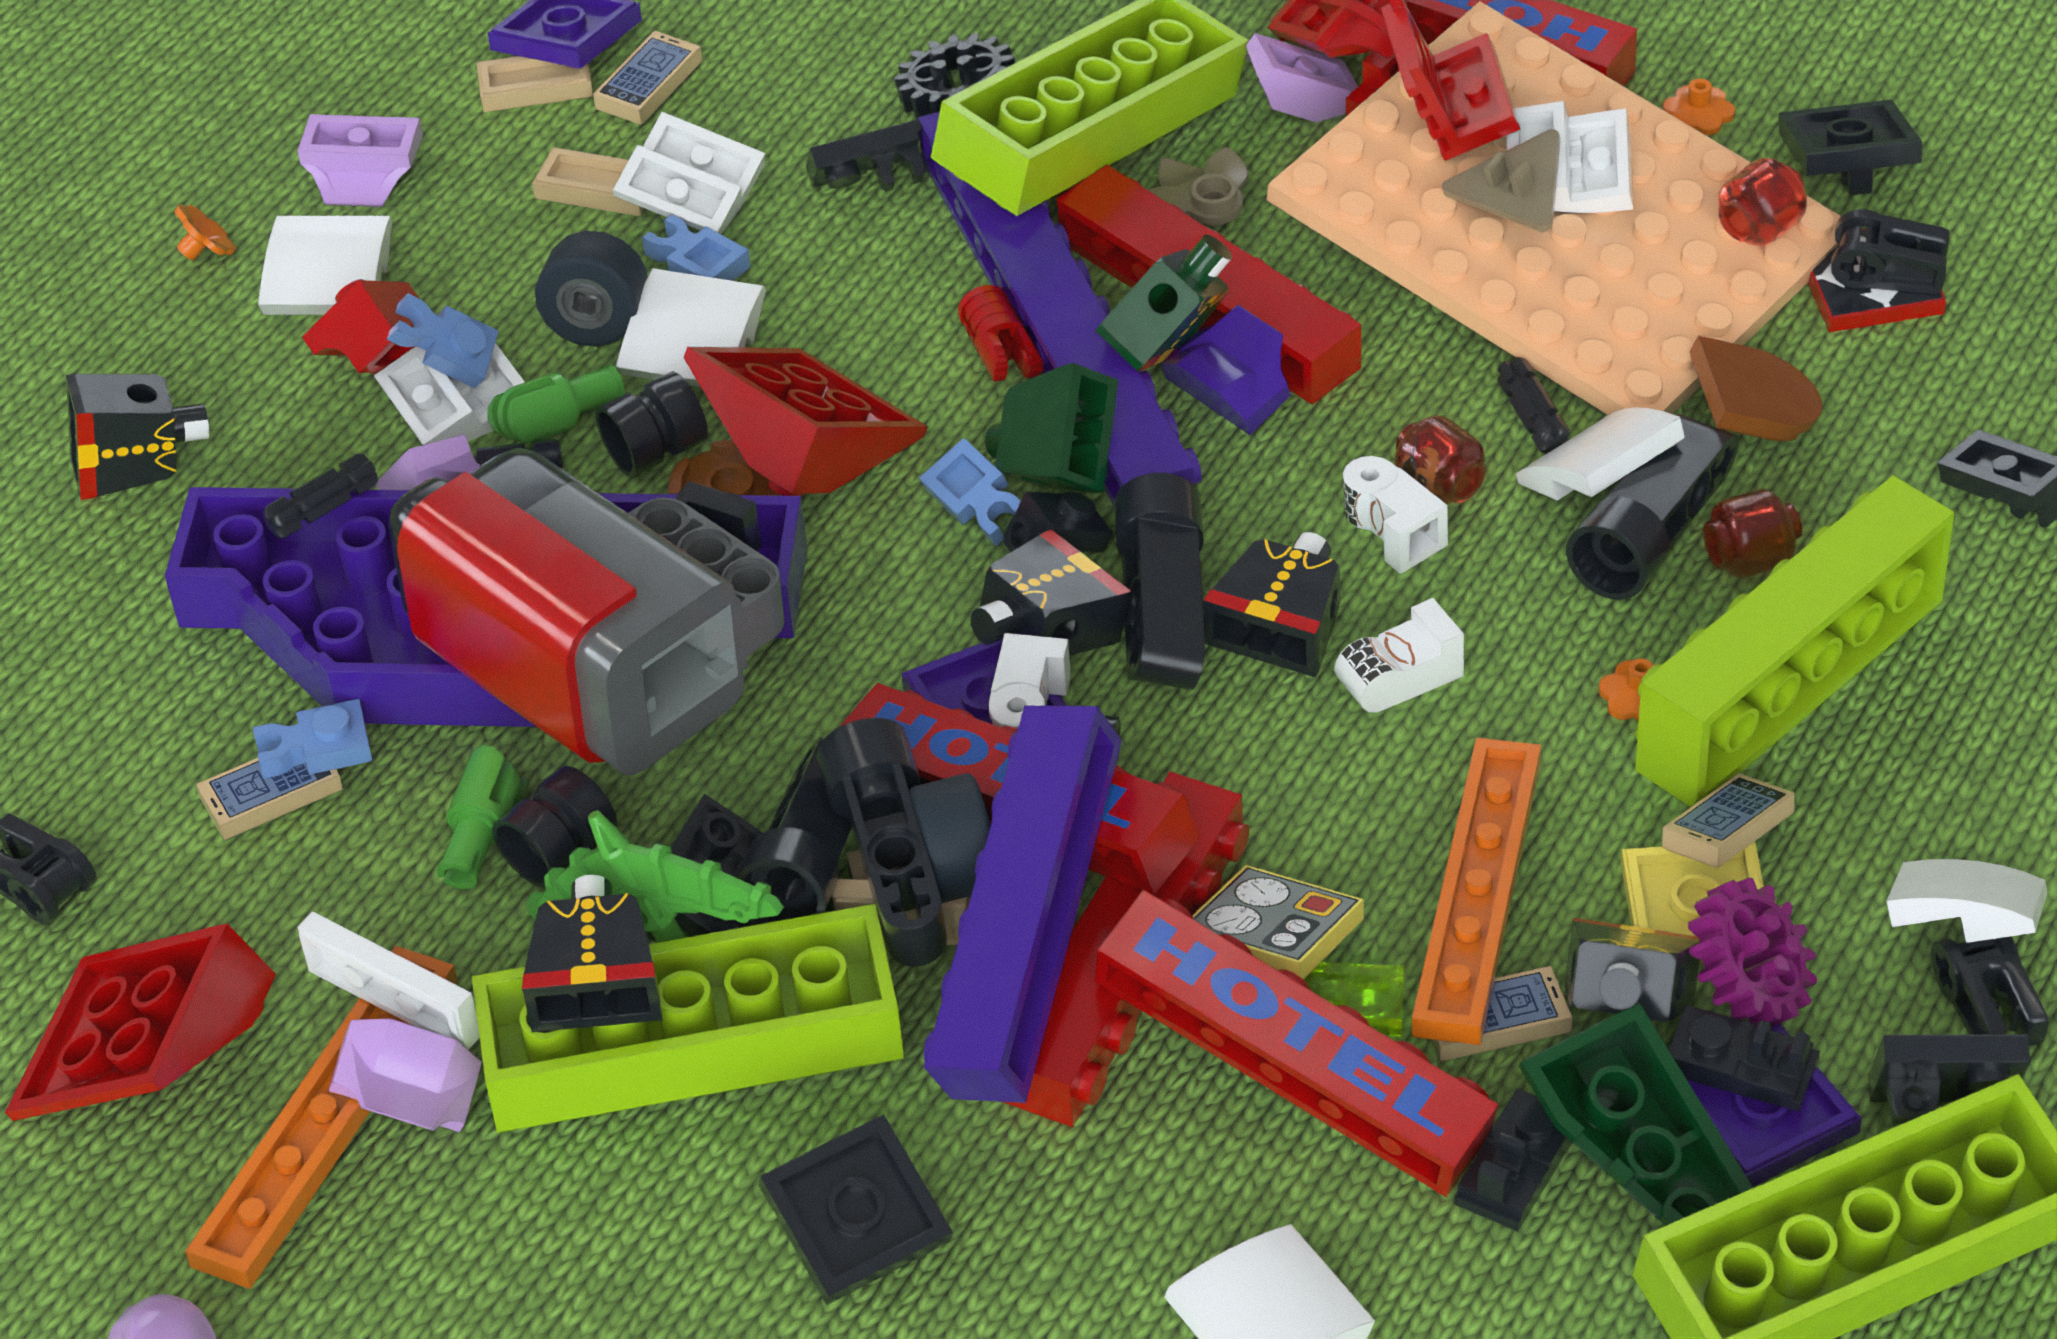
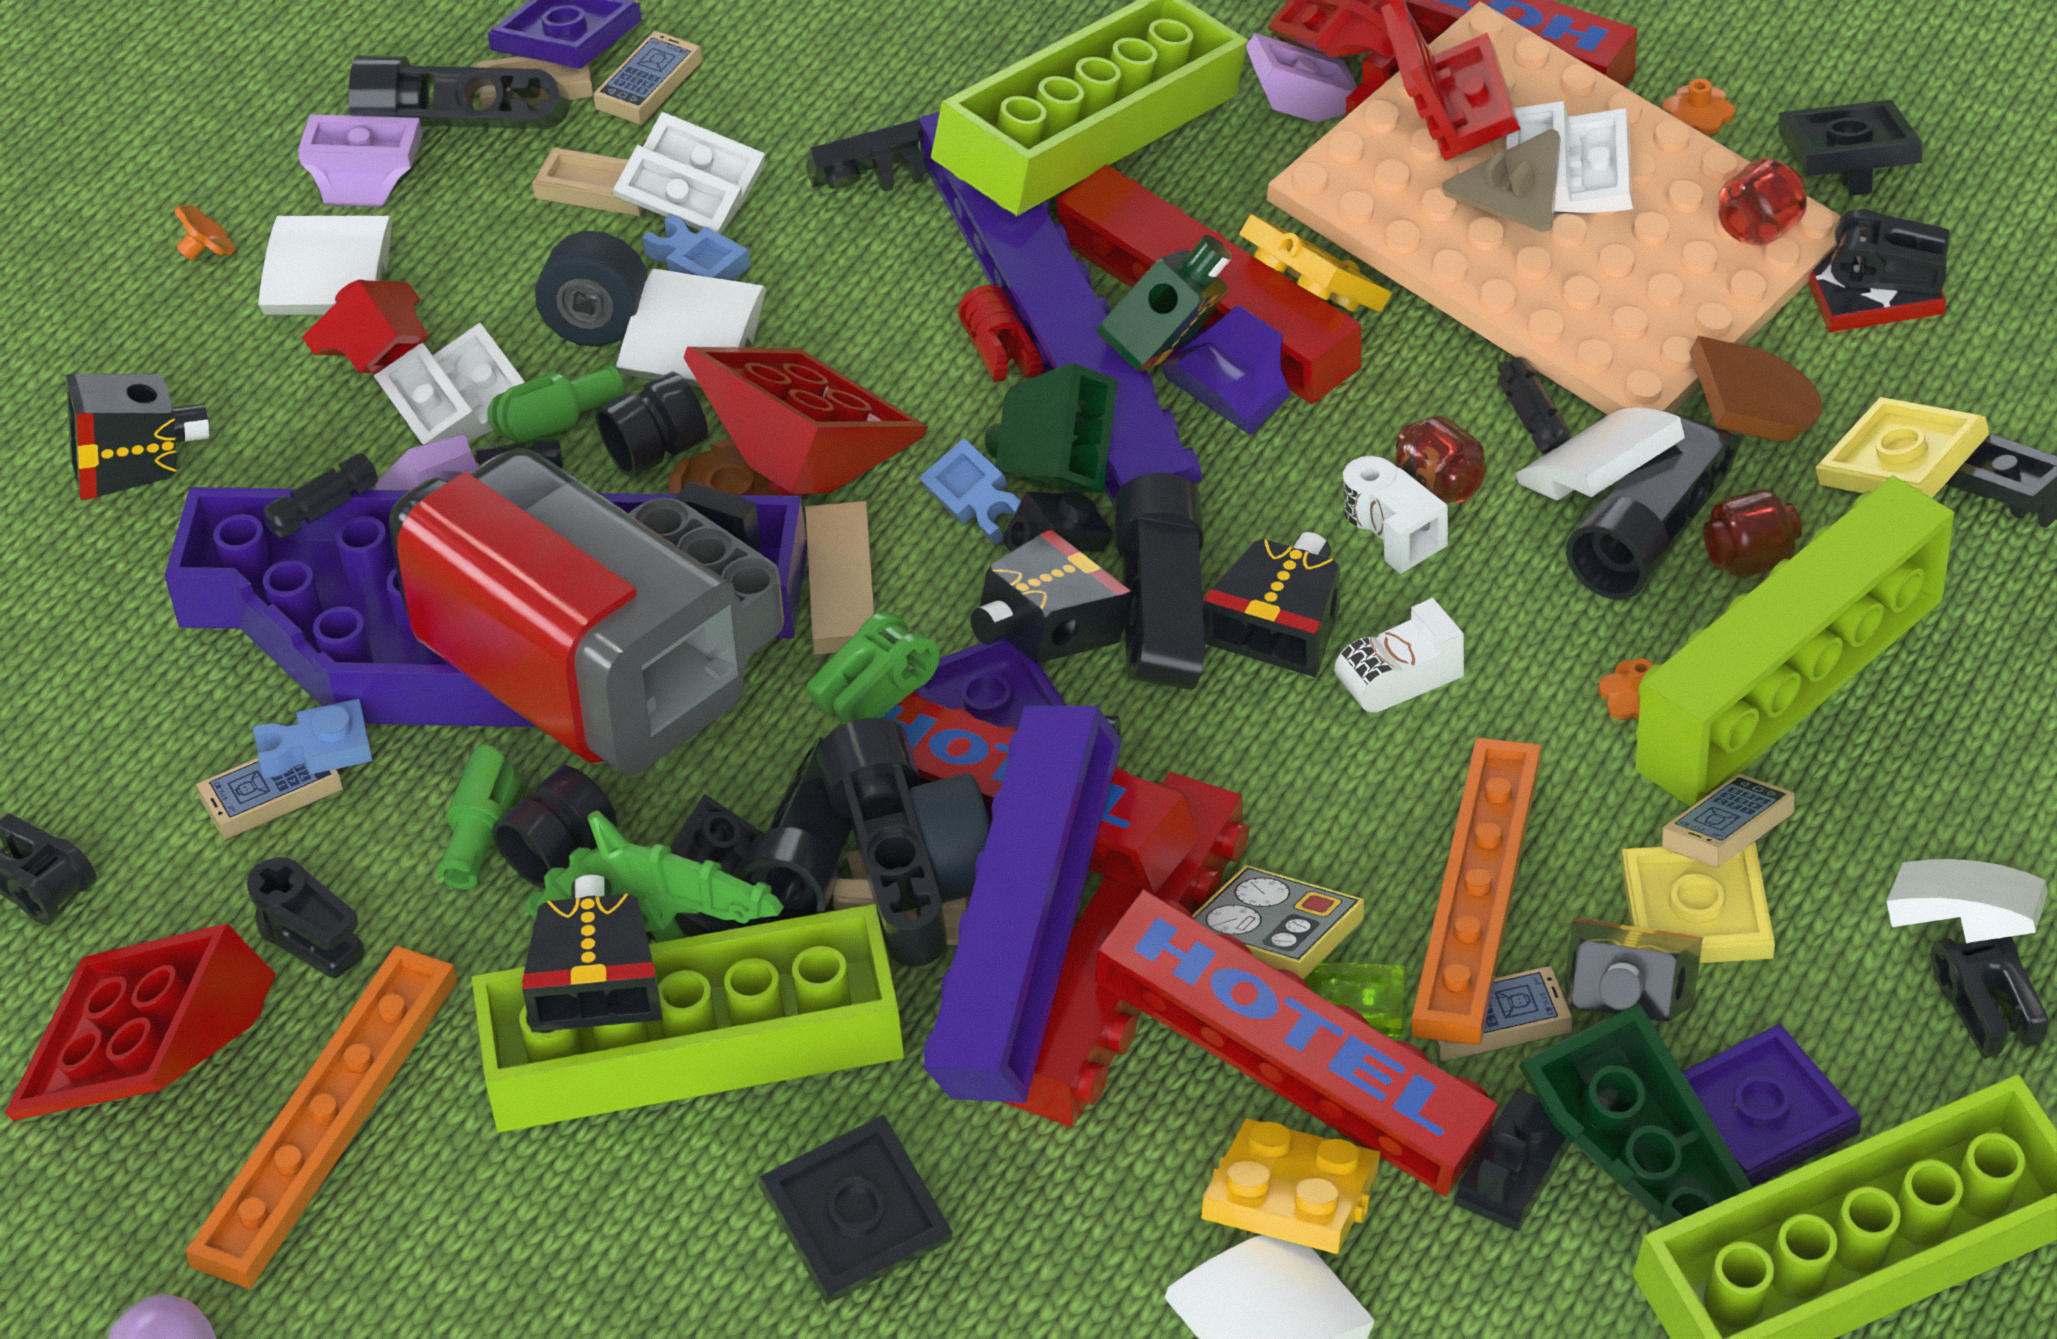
white tile [297,911,479,1050] -> none
lavender slope [328,1018,482,1132] -> none
medium blue plate [387,293,498,388] -> none
black gear [895,33,1015,120] -> none
white leg [989,633,1071,730] -> none
dark tan plate [1147,147,1248,226] -> none
black plate [1668,1005,1820,1112] -> none
magenta gear [1688,877,1817,1027] -> none
black hinge [1868,1035,2030,1124] -> none
none -> black piece [247,857,365,978]
none -> black beam [348,55,570,129]
none -> tan tile [805,501,875,655]
none -> bright green piece [807,611,940,725]
none -> yellow plate [1201,1118,1380,1254]
none -> yellow plate [1239,214,1393,313]
none -> light yellow tile [1815,397,1989,498]

